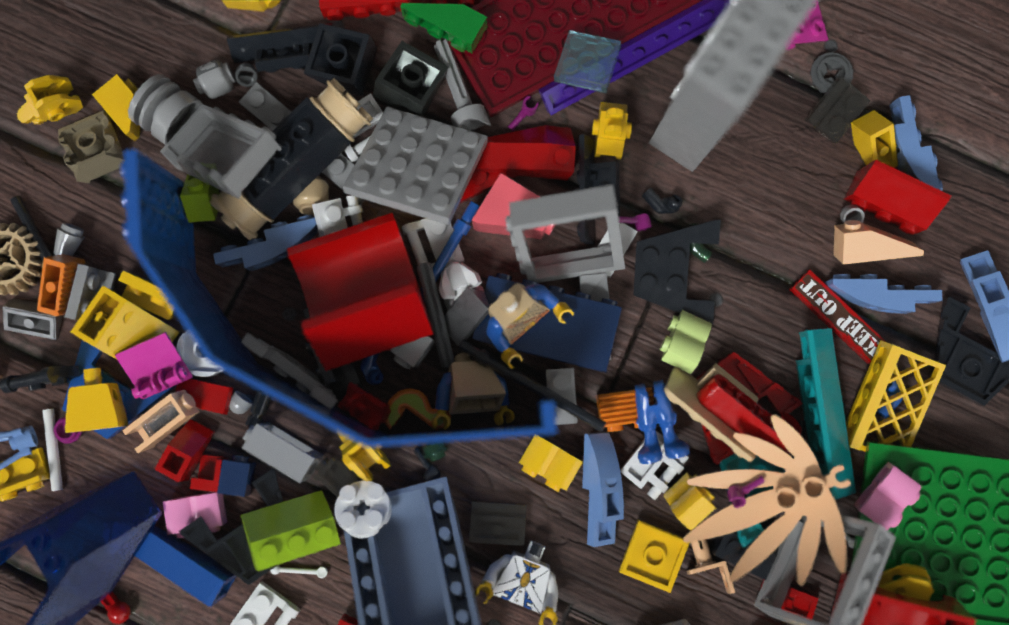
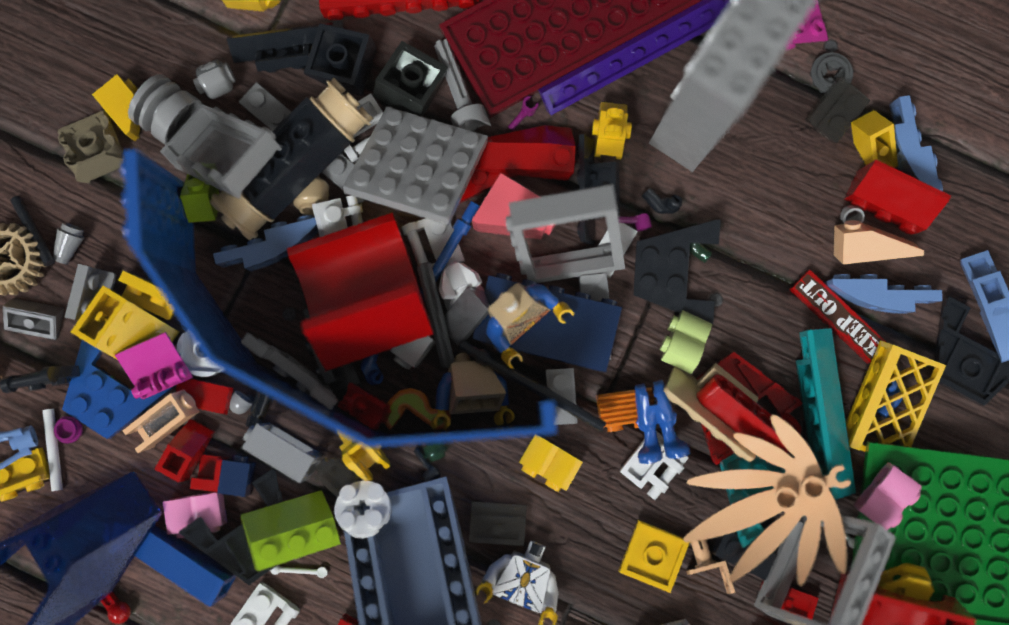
yellow hinge [16,75,83,125] -> none
orange brick [37,254,86,316] -> none
yellow torso [65,368,128,433] -> none
dark grey hinge [235,63,257,87] -> none
green slope [400,3,488,53] -> none
clear light blue plate [554,30,621,93] -> none
medium blue slope [582,432,624,547] -> none
yellow brick [663,472,716,531] -> none
magenta hand [727,476,765,508] -> none

